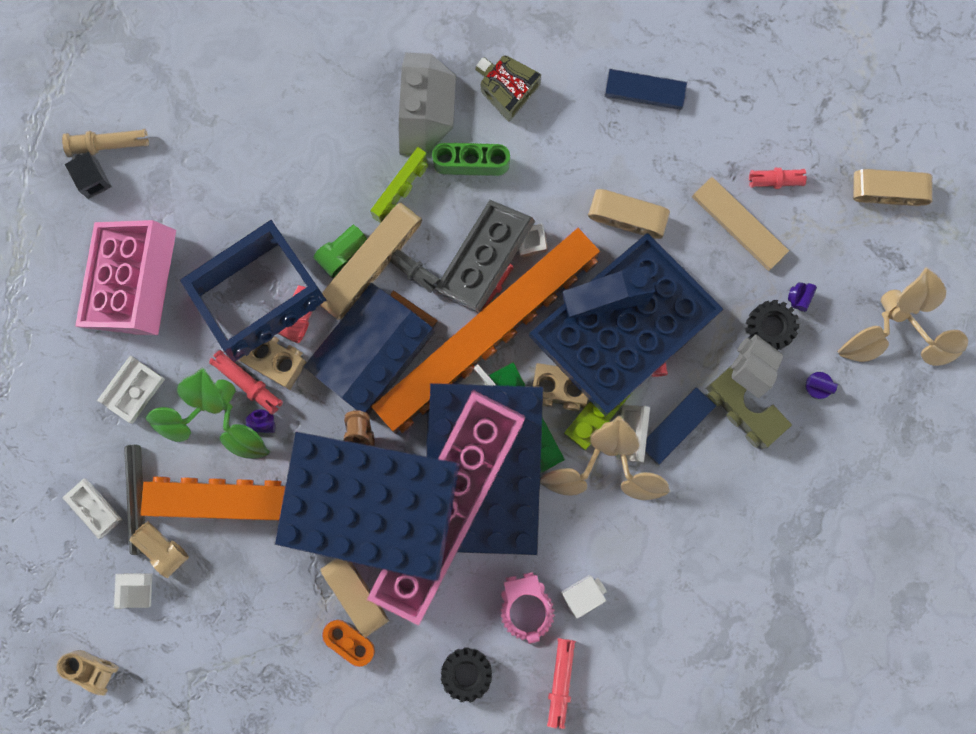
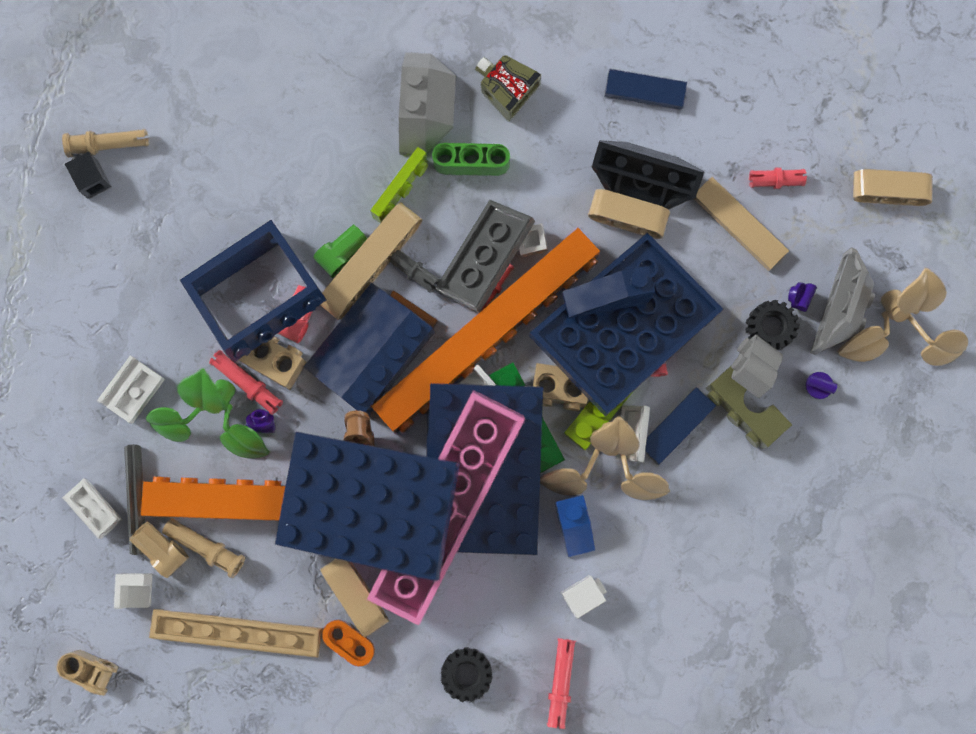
bright pink slope [75,220,176,335] -> none
bright pink piece [501,572,555,644] -> none
none -> tan tile [149,609,323,658]
none -> tan pin [162,518,246,579]
none -> blue slope [554,495,595,557]
none -> black wedge [591,140,705,210]
none -> light grey wedge [810,247,875,355]

